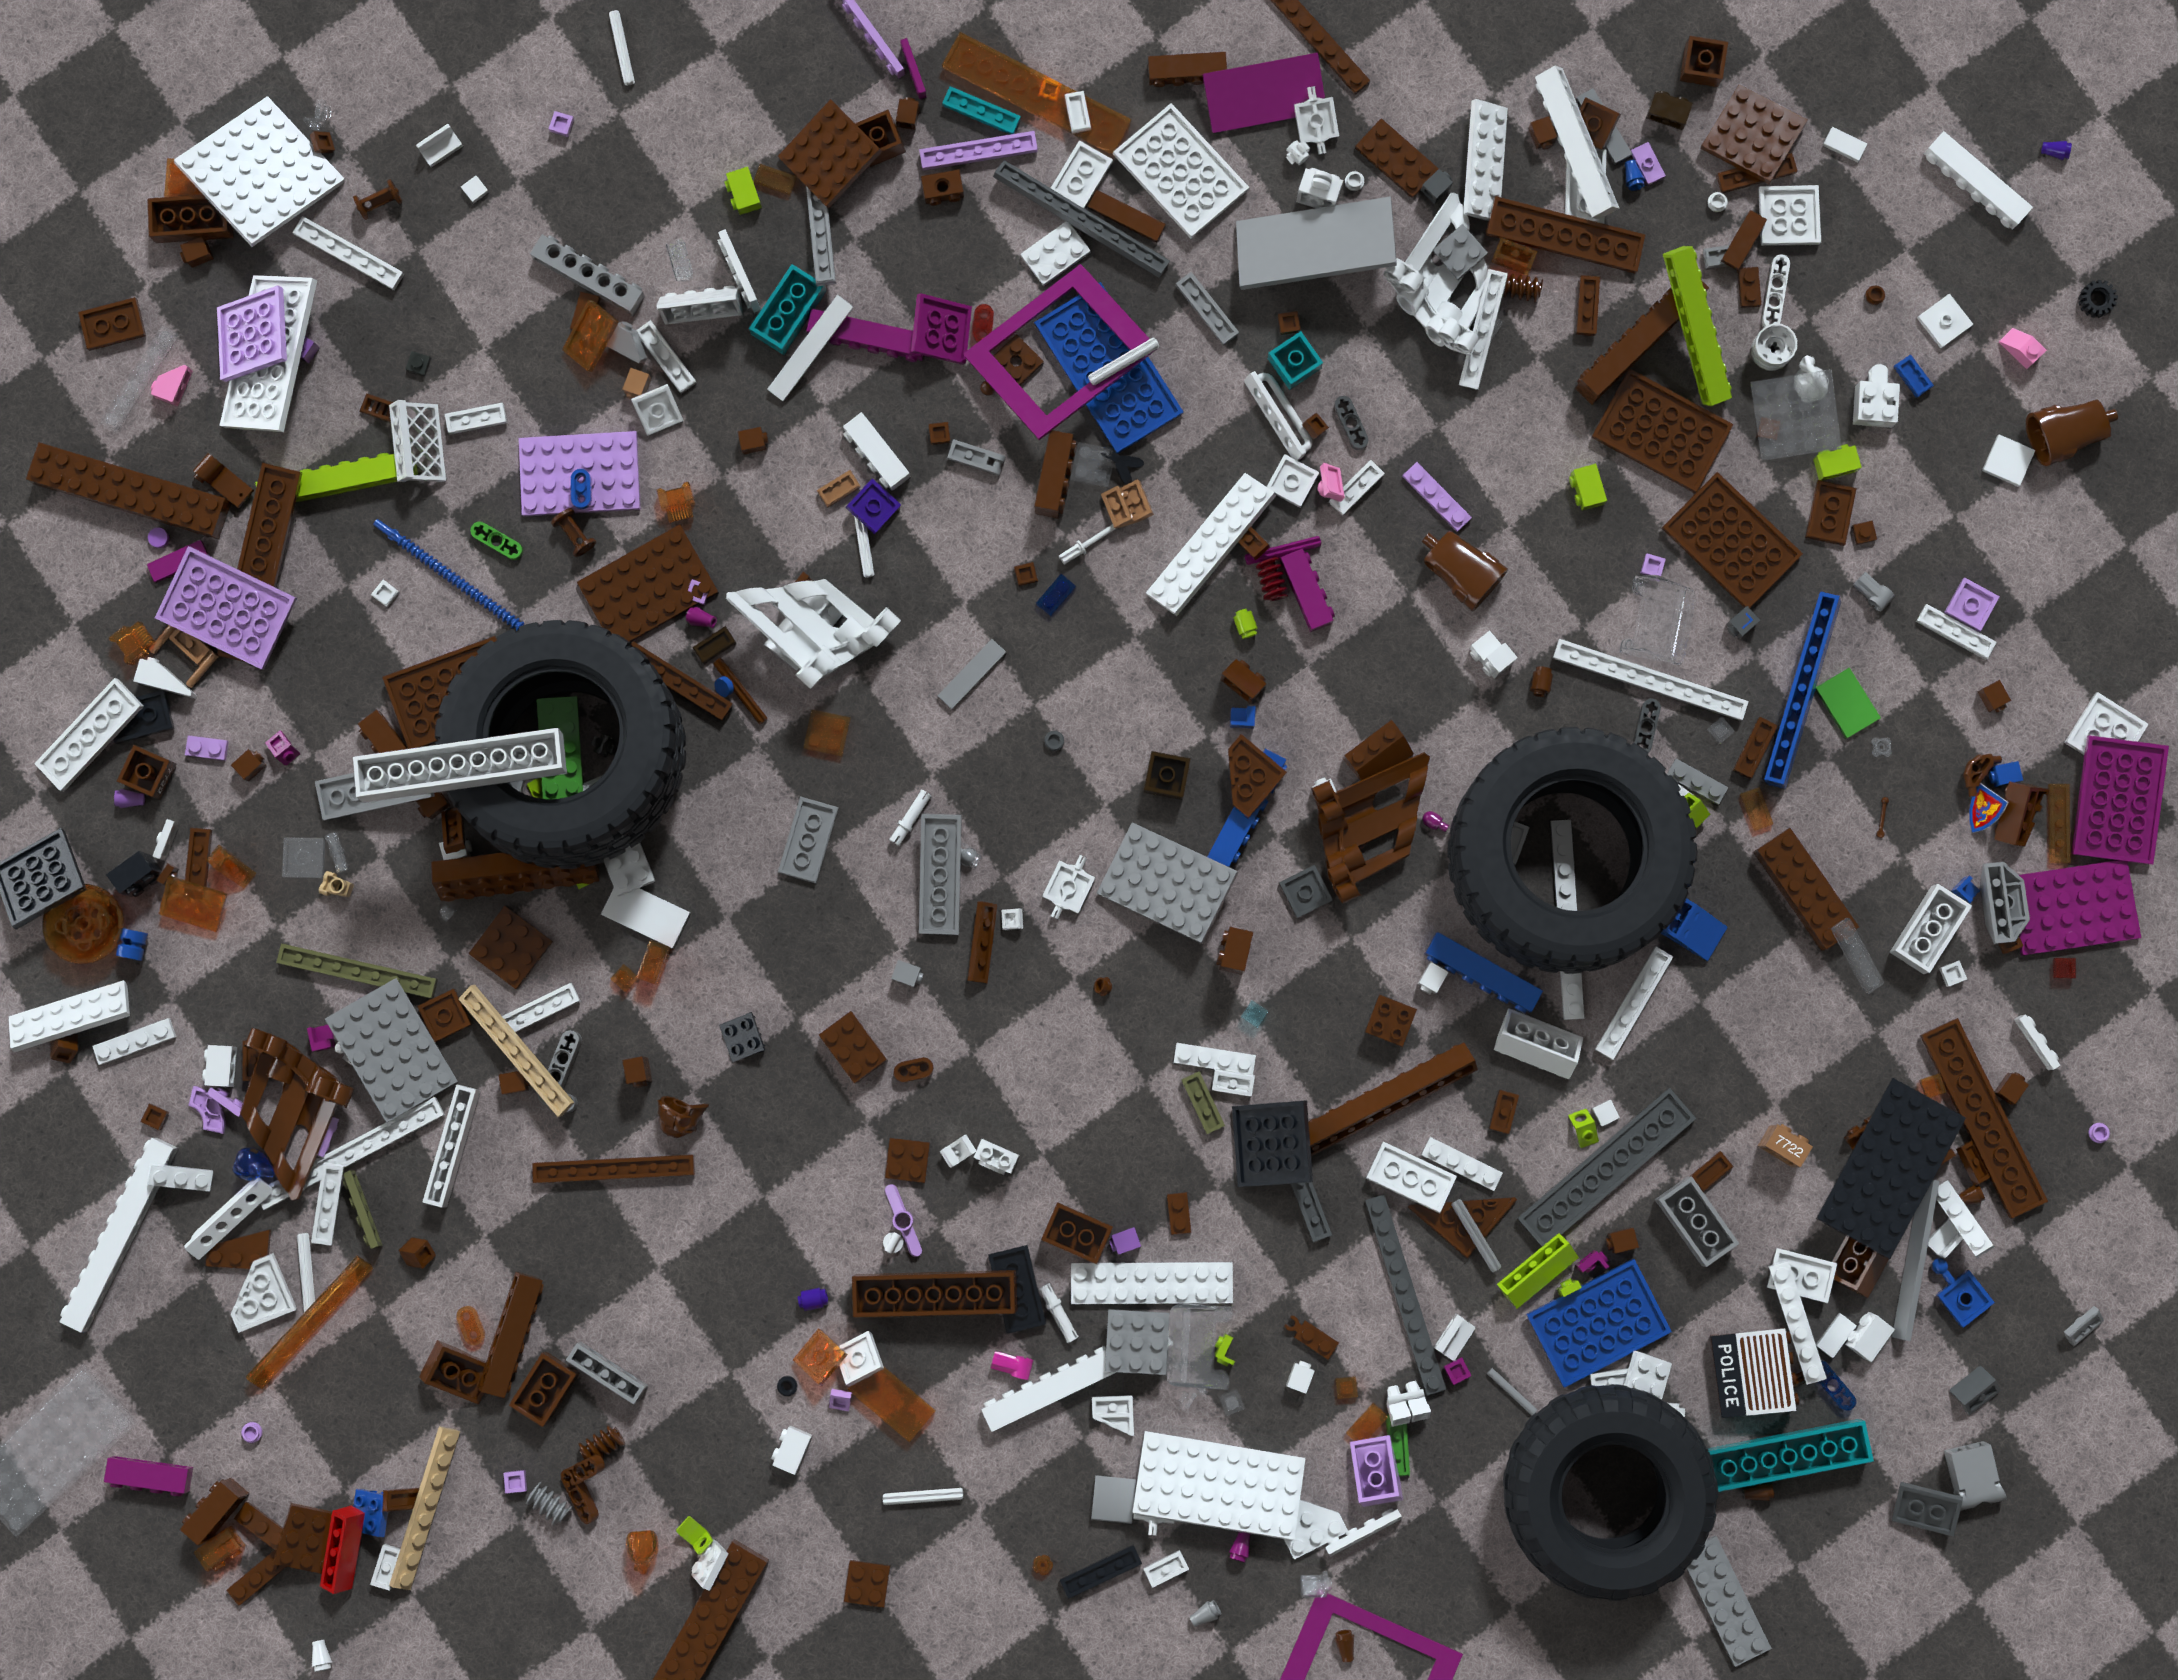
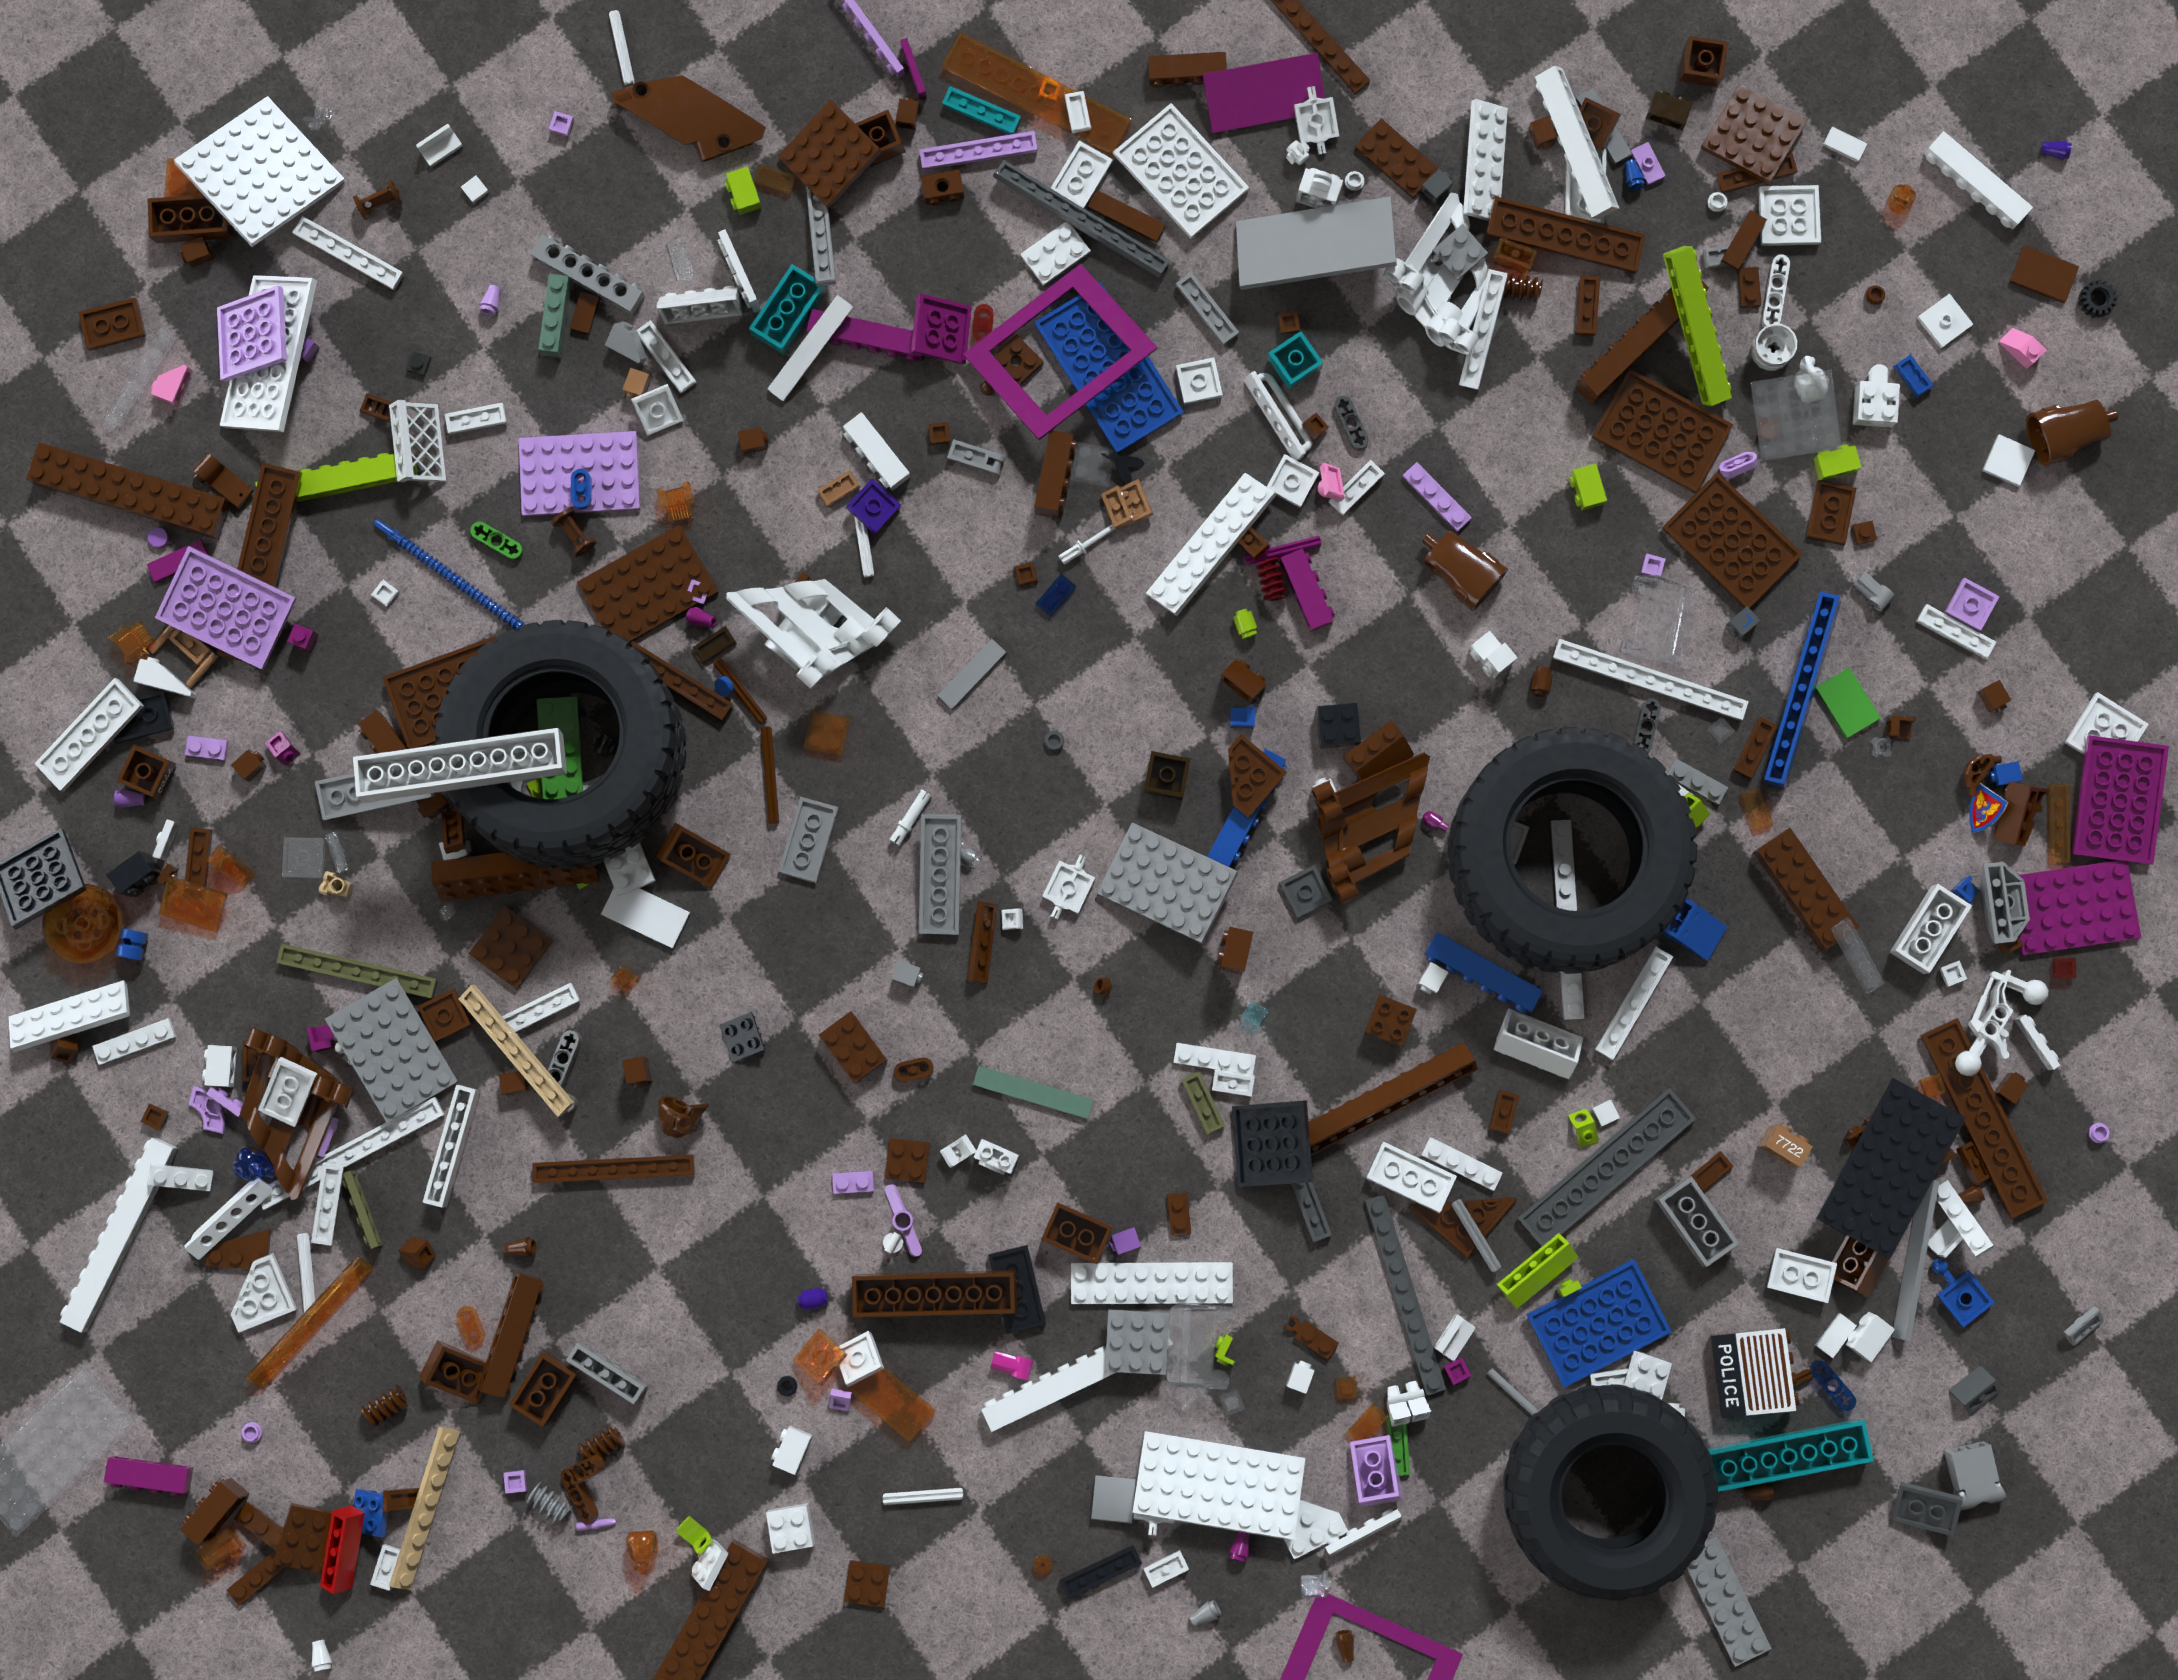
reddish brown plate [310,131,335,153] -> none
clear orange plate [562,300,619,372] -> none
clear orange brick [636,940,671,986] -> none
white pin [1038,1283,1079,1343] -> none
white axle [1088,338,1159,385] -> none
white wing [1092,1395,1134,1436] -> none
magenta bracket [1575,1250,1609,1273] -> none
reddish brown brick [1606,1227,1639,1254] -> none
white plate [1768,1260,1827,1385] -> none
reddish brown hinge [1876,797,1889,838] -> none
none -> white plate [258,1057,318,1127]
none -> magenta brick [287,624,319,652]
none -> reddish brown piece [361,1384,408,1427]
none -> lavender cone [479,285,501,316]
none -> reddish brown cone [505,1237,536,1257]
none -> sand green brick [538,274,572,358]
none -> lavender piece [576,1518,616,1531]
none -> reddish brown panel [611,75,766,162]
none -> reddish brown slope [655,822,731,888]
none -> reddish brown axle [761,726,779,824]
none -> white brick [766,1503,815,1554]
none -> lavender plate [832,1171,874,1194]
none -> sand green tile [973,1066,1094,1119]
none -> white plate [1176,357,1223,405]
none -> black brick [1316,703,1361,749]
none -> lavender plate [1719,452,1758,479]
none -> reddish brown panel [1886,715,1916,739]
none -> clear orange head [1887,184,1916,214]
none -> white piece [1955,970,2048,1076]
none -> reddish brown tile [2009,245,2079,303]

